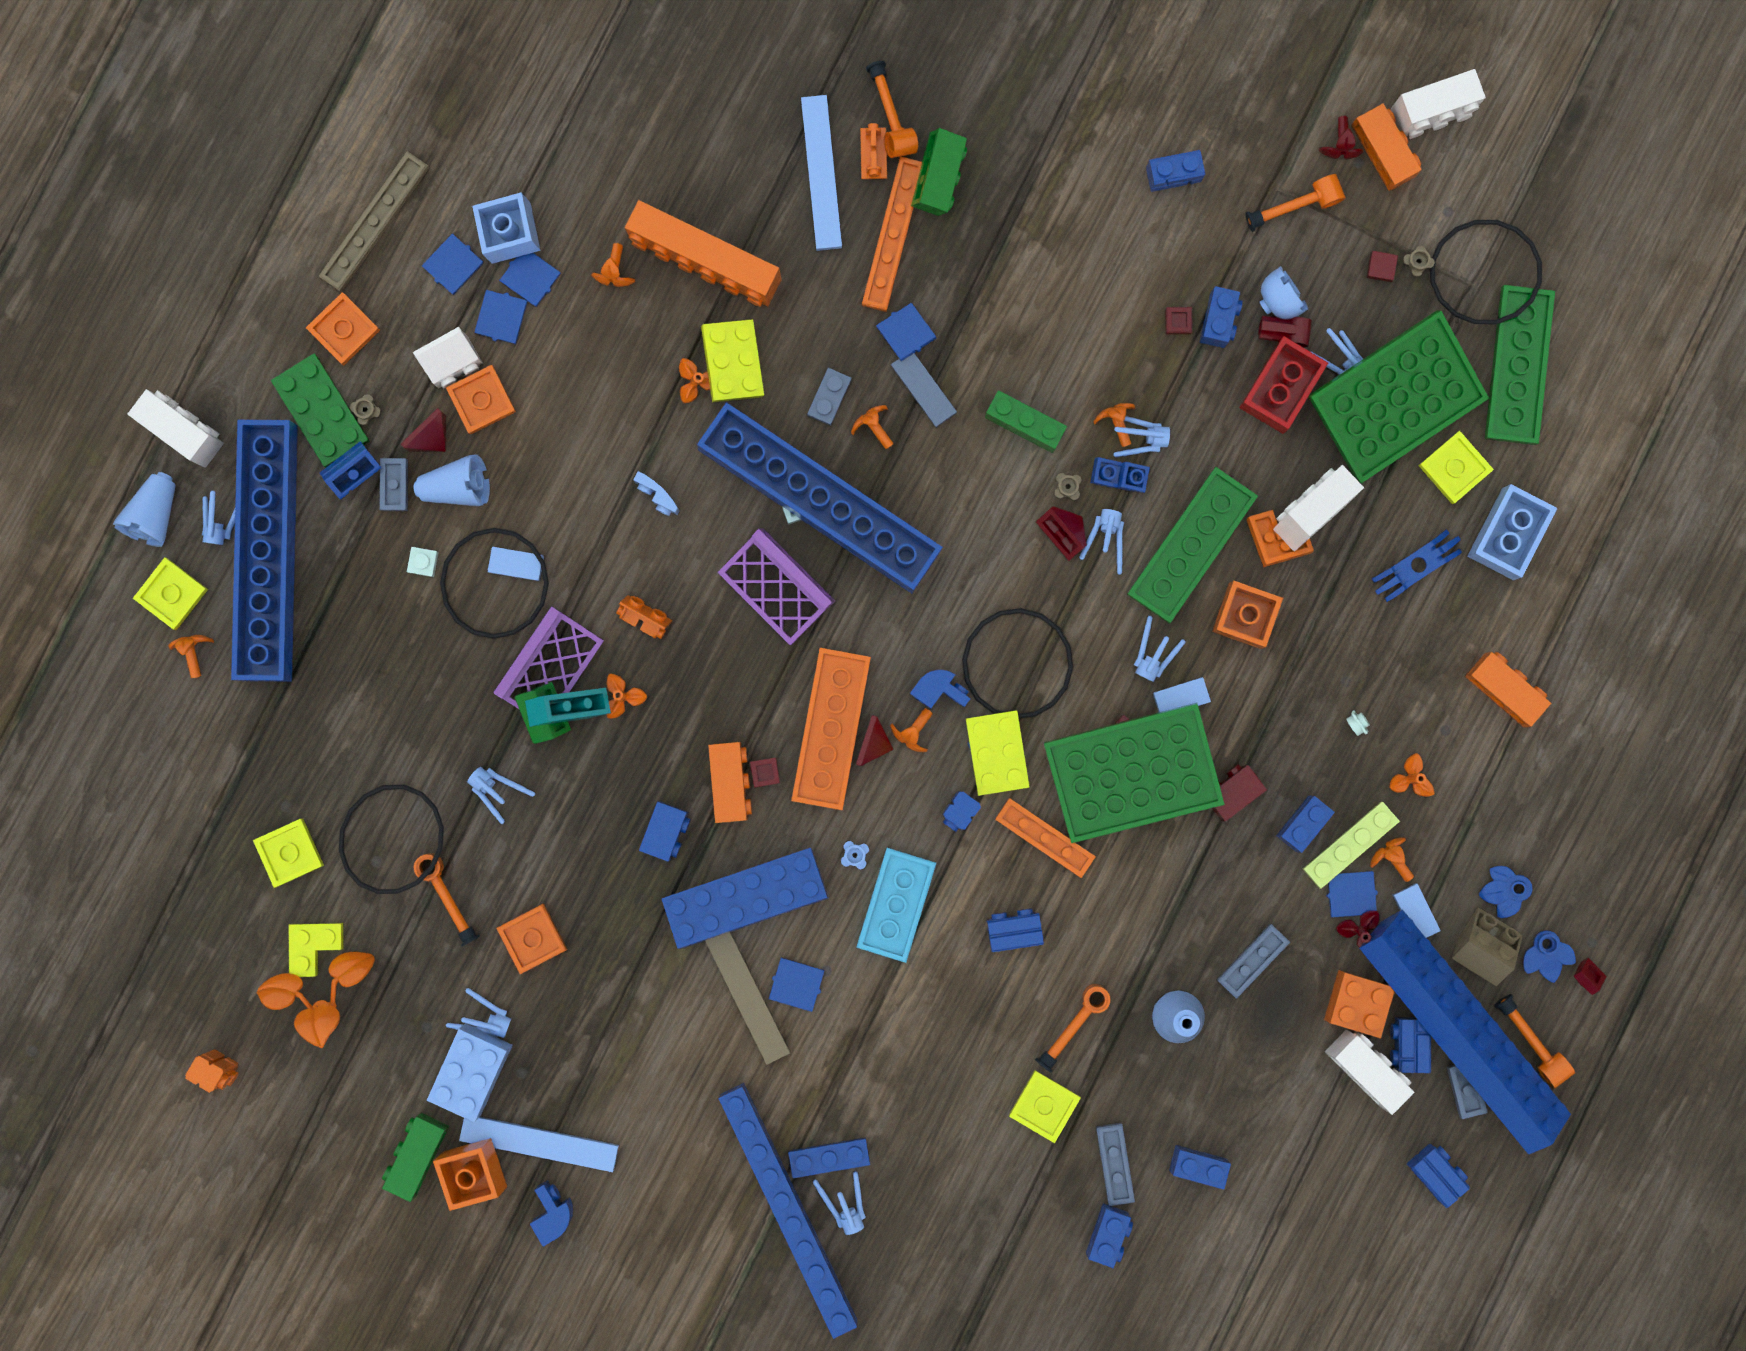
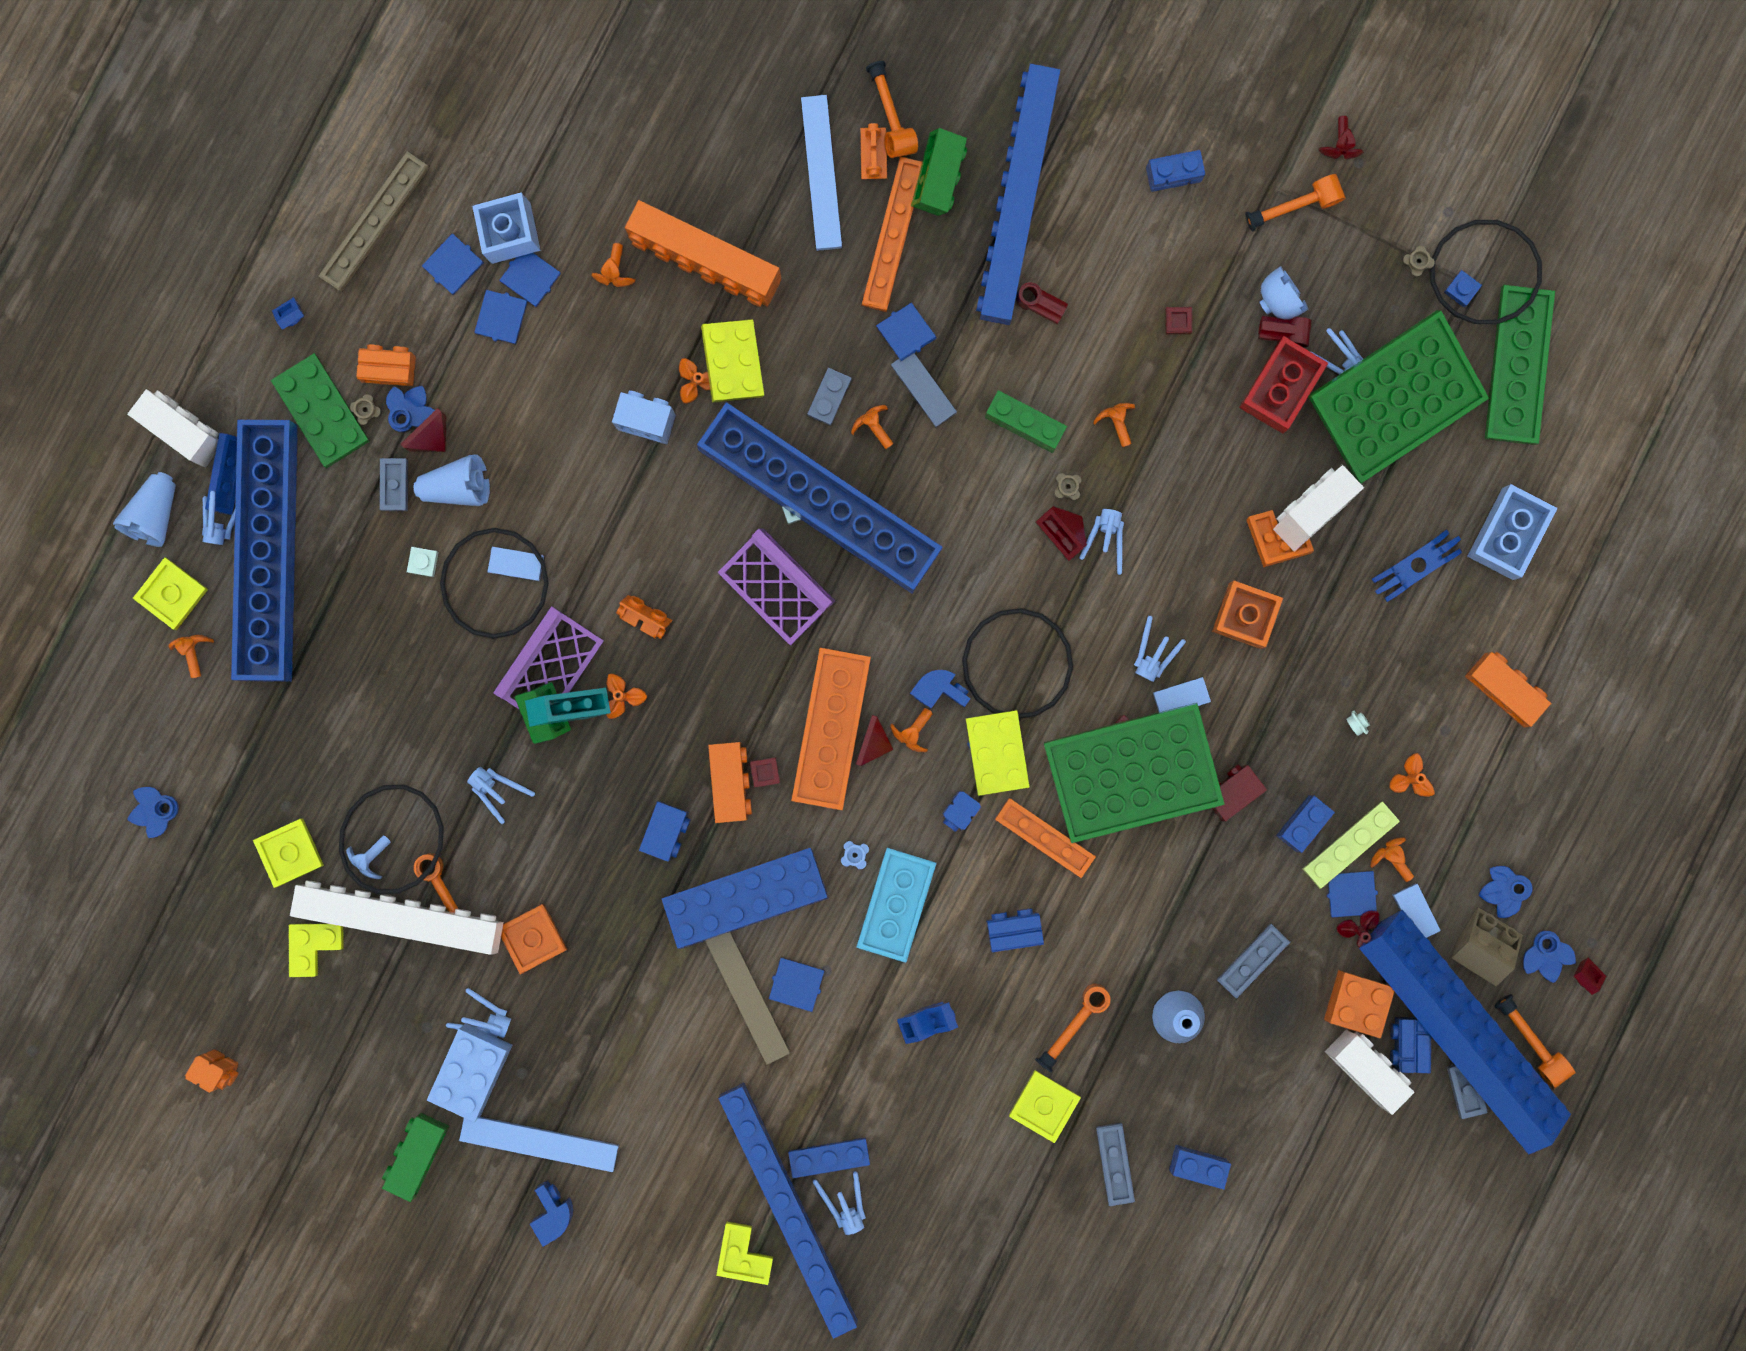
orange plant [256,952,375,1048] -> none
orange plate [306,292,380,366] -> none
blue brick [320,441,381,500] -> none
white slope [413,327,483,389] -> none
orange brick [433,1138,507,1211] -> none
orange plate [446,365,516,435] -> none
light blue slope [634,471,679,516] -> none
blue brick [1086,1203,1133,1268] -> none
blue slope [1090,457,1150,493] -> none
light blue plant [1114,416,1170,457] -> none
green plate [1127,467,1258,624] -> none
blue brick [1199,286,1243,348] -> none
orange brick [1351,103,1422,191] -> none
dark red tile [1366,251,1398,282] -> none
white brick [1390,69,1486,139] -> none
blue brick [1407,1144,1470,1208] -> none
neon yellow plate [1418,431,1494,504] -> none
none -> blue plate [128,787,179,838]
none -> blue plate [205,433,237,515]
none -> blue plate [272,297,304,330]
none -> white brick [290,880,504,955]
none -> light blue plant [346,835,391,879]
none -> orange brick [356,344,416,386]
none -> blue plate [386,386,435,432]
none -> light blue brick [612,390,676,444]
none -> neon yellow plate [716,1221,773,1285]
none -> blue brick [897,1002,958,1044]
none -> blue brick [976,64,1060,325]
none -> dark red piece [1016,282,1068,324]
none -> blue plate [1444,270,1482,307]

